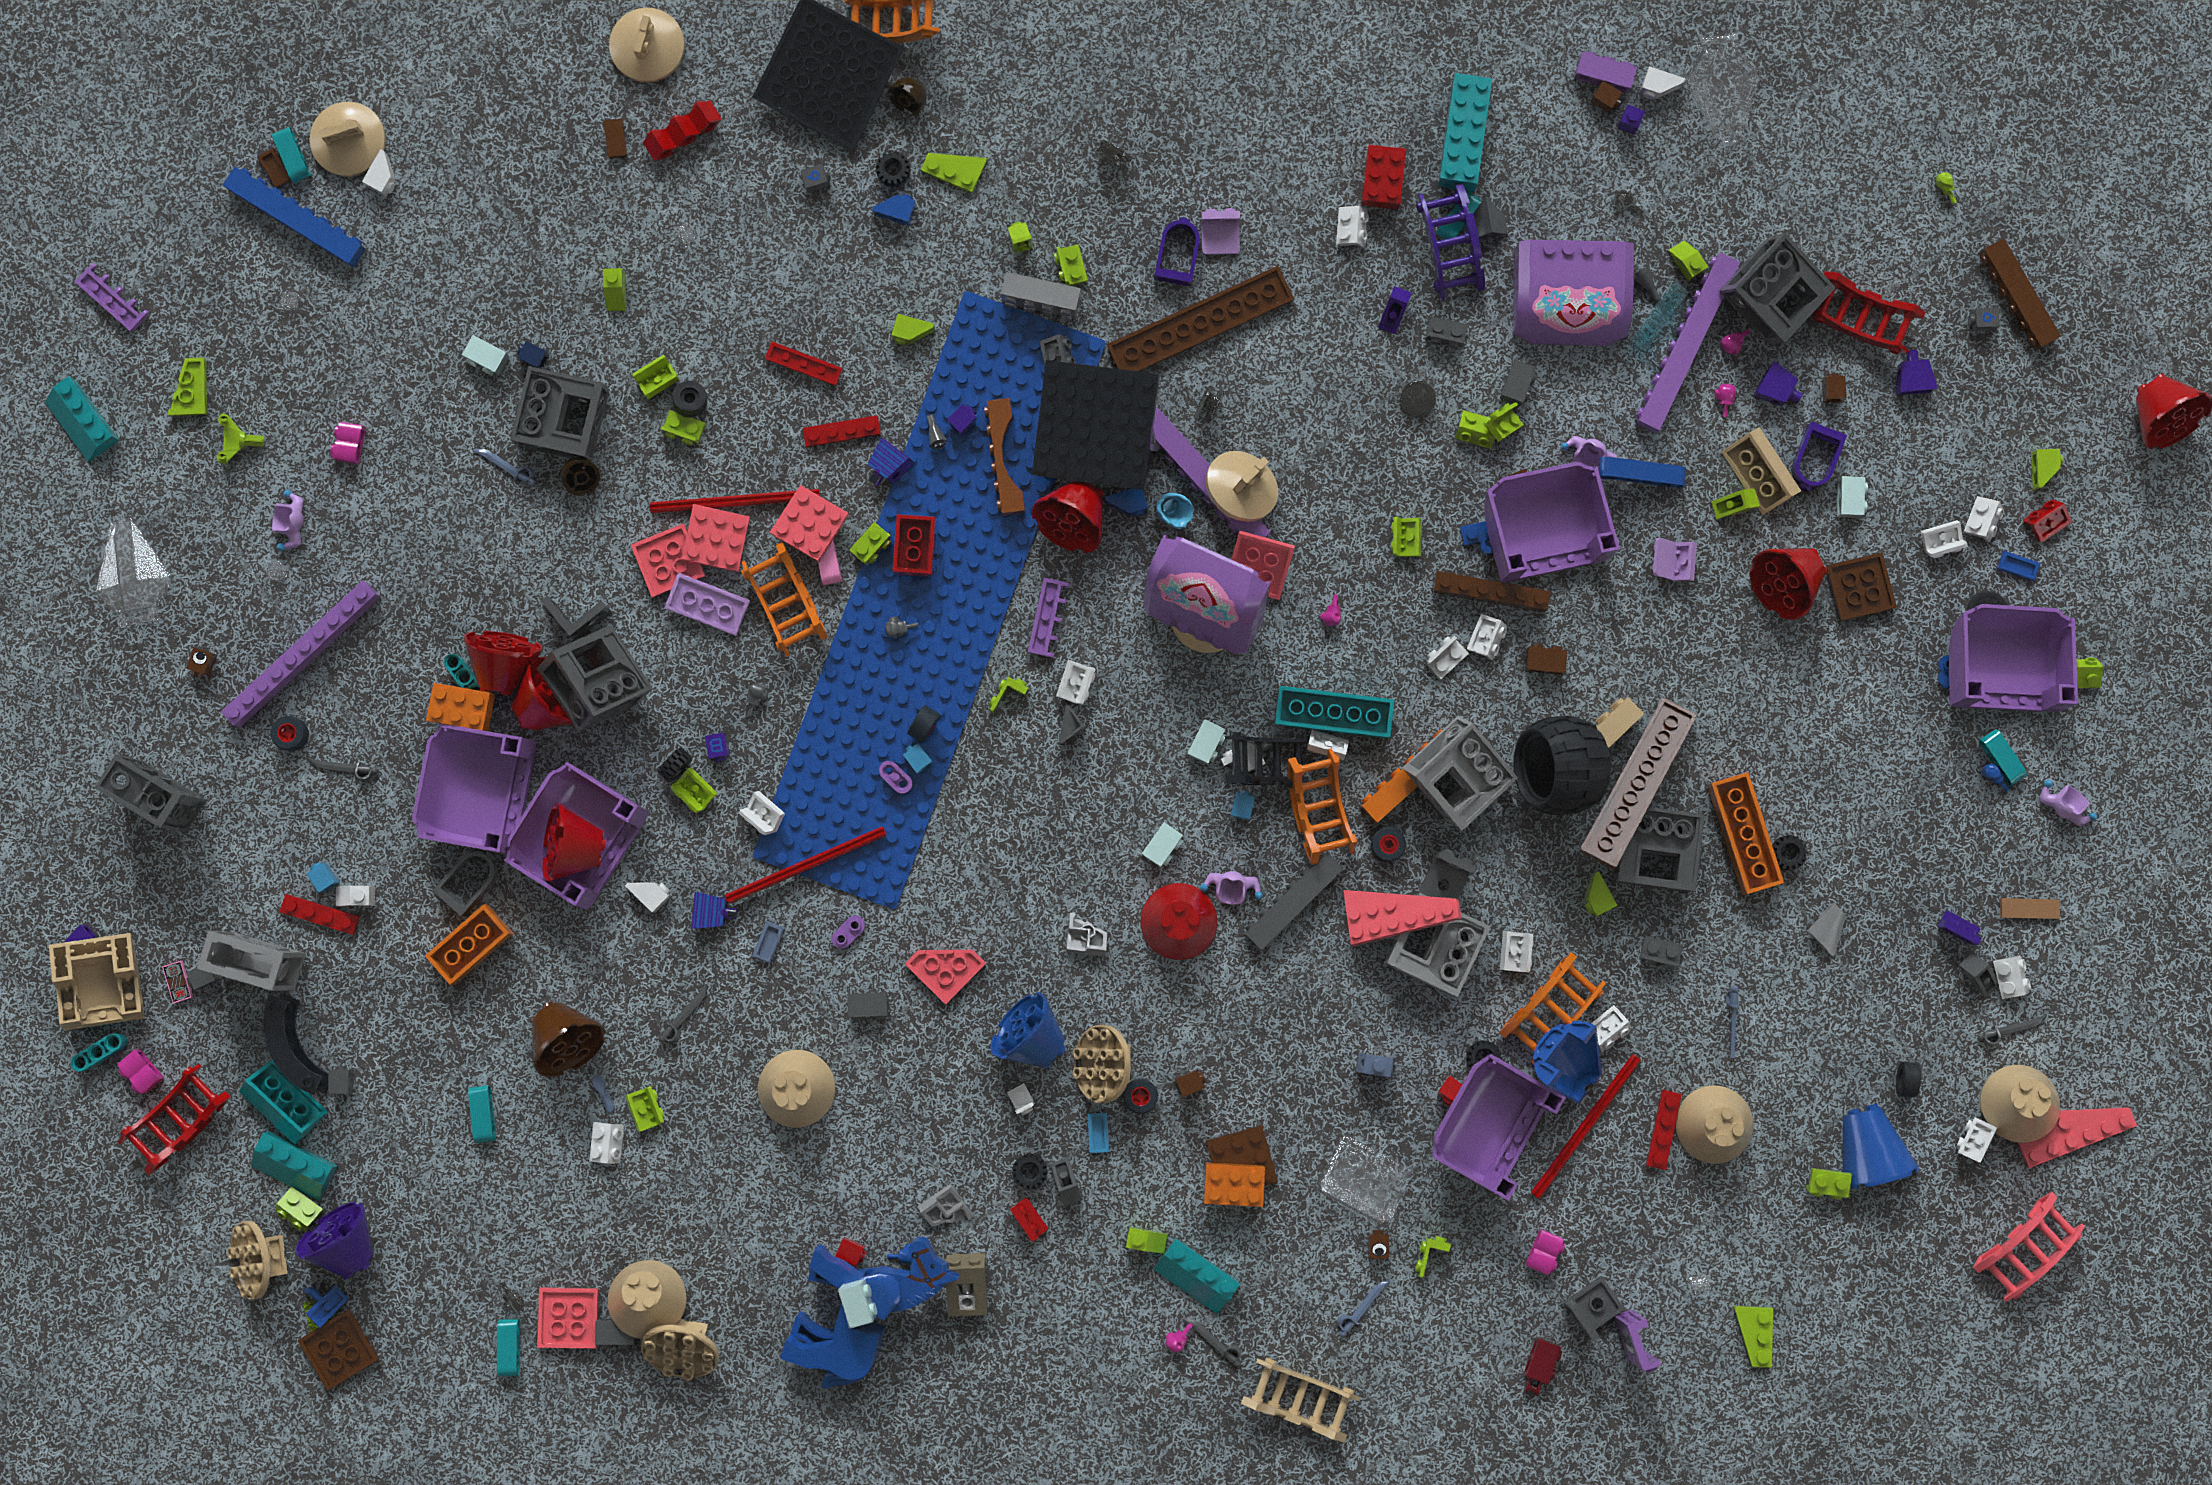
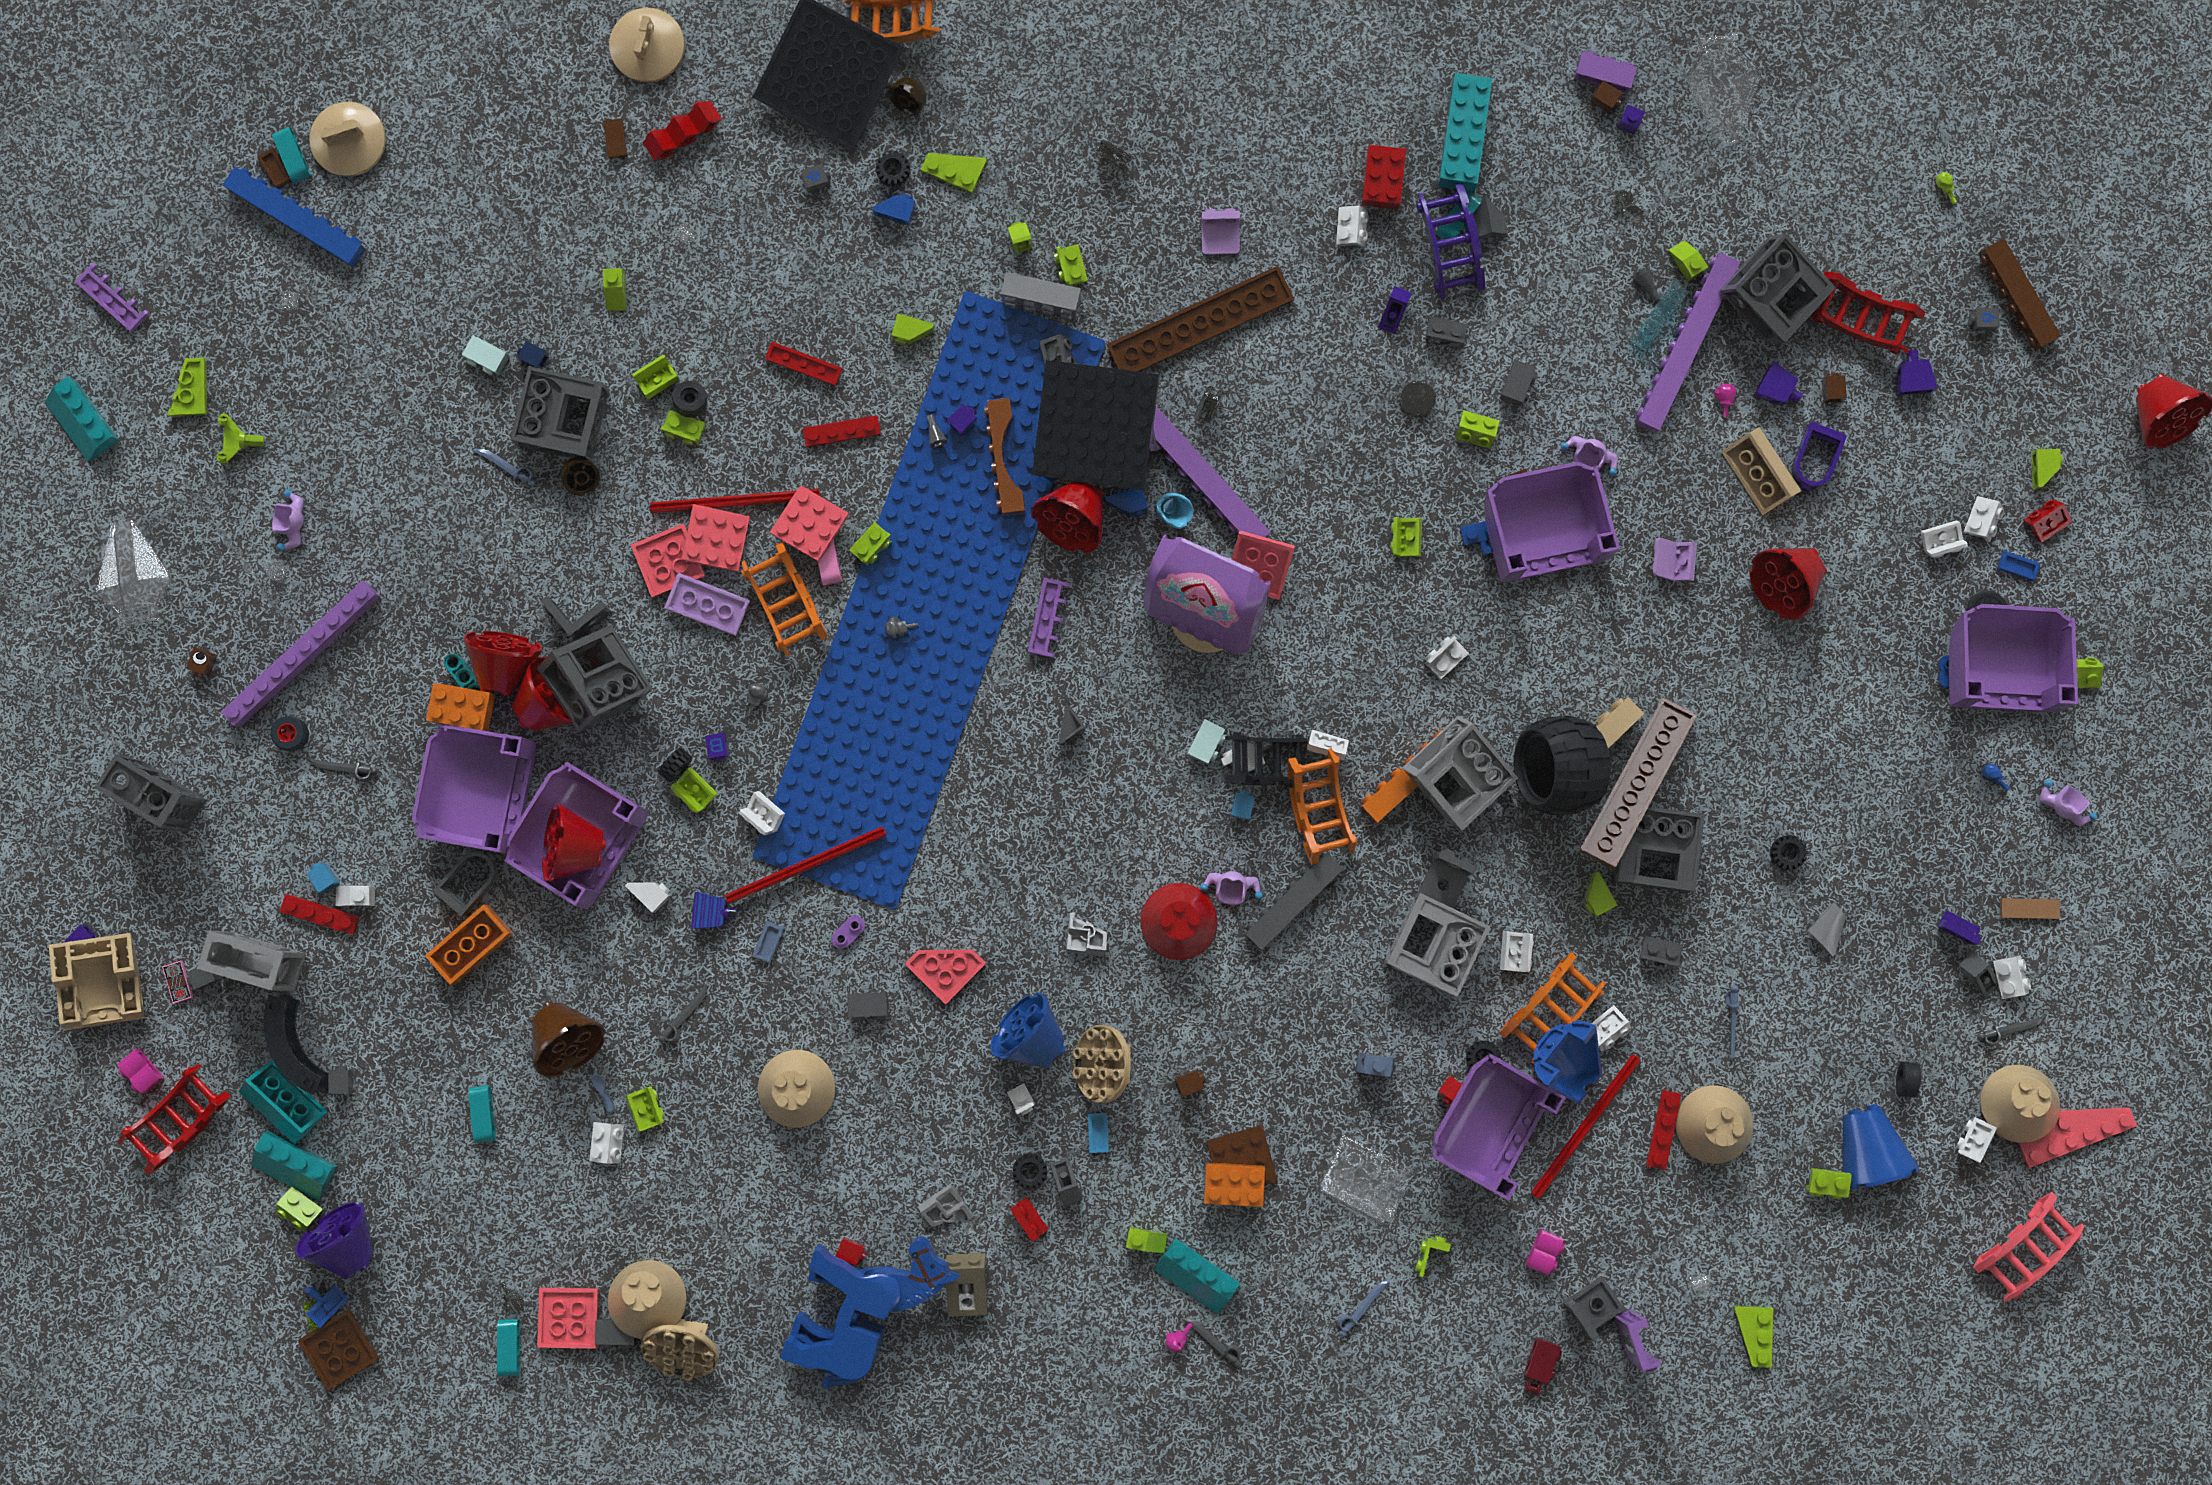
teal beam [71,1033,128,1072] -> none
tan bracket [227,1221,288,1300] -> none
dark pink brick [330,422,366,465] -> none
white slope [362,149,395,197] -> none
light aqua brick [838,1279,877,1328] -> none
dark purple torso [868,438,915,487] -> none
medium lavender plate [879,761,913,794] -> none
blue piece [887,1243,913,1265] -> none
red brick [893,514,937,577] -> none
dark azure brick [903,743,933,774] -> none
black wheel [907,705,940,743] -> none
lime bracket [988,677,1029,713] -> none
white bracket [1056,660,1095,705] -> none
black wheel [1123,1078,1158,1114] -> none
light aqua brick [1142,822,1183,868] -> none
dark purple window [1154,217,1200,287] -> none
tan bracket [1205,451,1278,522] -> none
tan fence [1241,1357,1361,1442] -> none
teal brick [1274,686,1395,740] -> none
dark pink piece [1320,594,1341,627] -> none
coral wing [1343,890,1462,946] -> none
reddish brown brick [1368,1229,1389,1259] -> none
black wheel [1370,827,1406,862] -> none
reddish brown brick [1432,571,1551,613] -> none
white bracket [1467,614,1507,660] -> none
lime bracket [1485,402,1524,442] -> none
medium lavender slope [1513,240,1634,346] -> none
reddish brown brick [1524,644,1568,675] -> none
blue beam [1598,457,1686,488] -> none
white slope [1639,66,1685,99] -> none
orange brick [1707,772,1784,895] -> none
lime slope [1711,488,1760,520] -> none
dark pink piece [1720,329,1751,355] -> none
reddish brown plate [1825,552,1897,621] -> none
light aqua brick [1837,476,1868,518] -> none
teal beam [1979,729,2027,786] -> none

